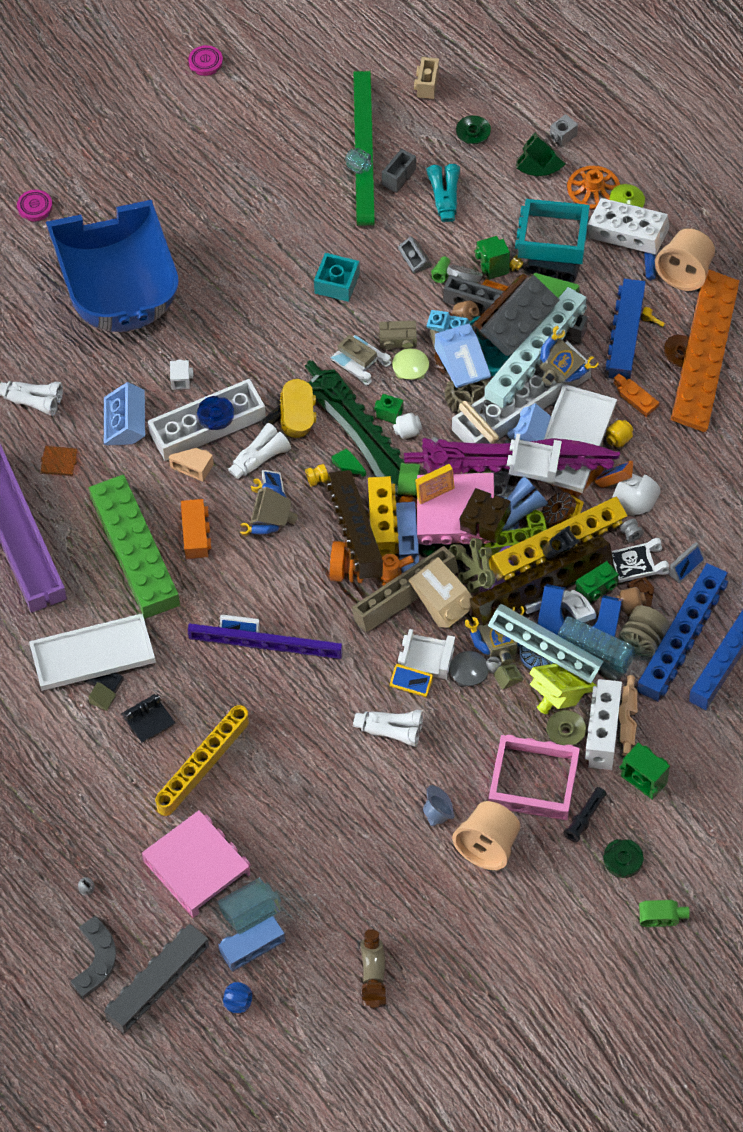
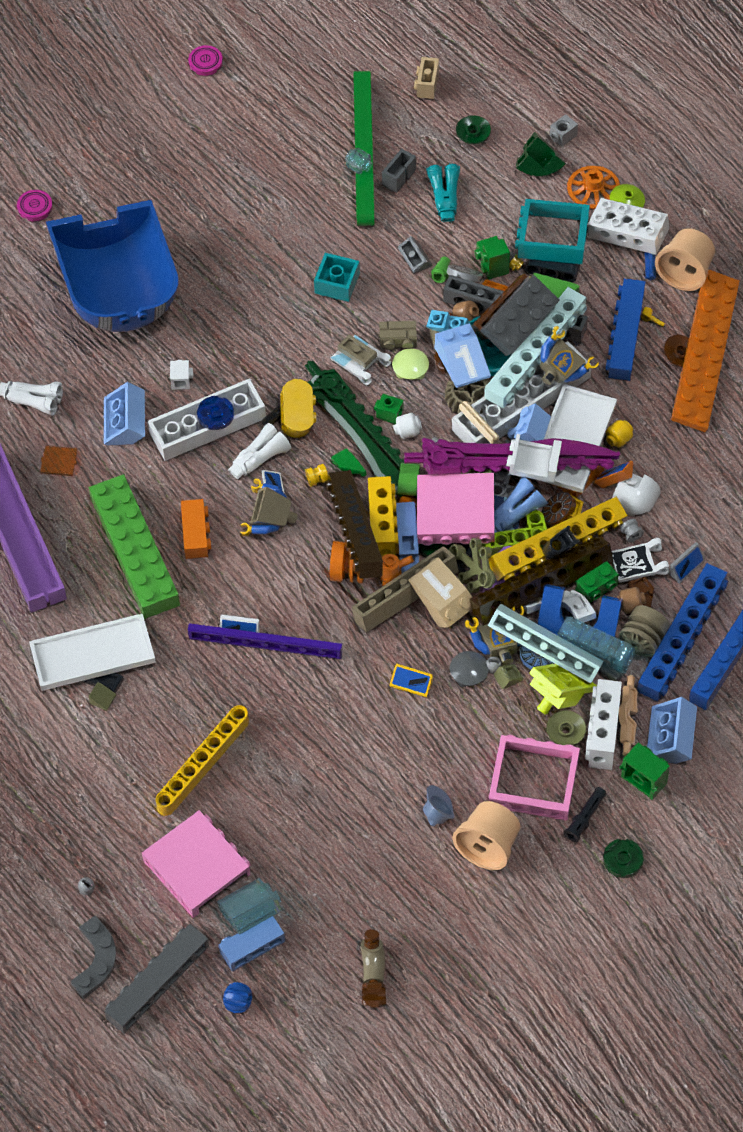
black hinge [121,694,176,743] -> none
light nougat slope [169,448,214,482] -> none
white piece [353,710,423,747] -> none
white panel [398,629,455,680] -> none
yellow tile [415,464,455,504] -> none
dark brown piece [459,488,511,543] -> none
orange hinge [613,374,660,417] -> none
bright green piece [639,900,689,927] -> none
none -> light blue slope [647,697,697,764]

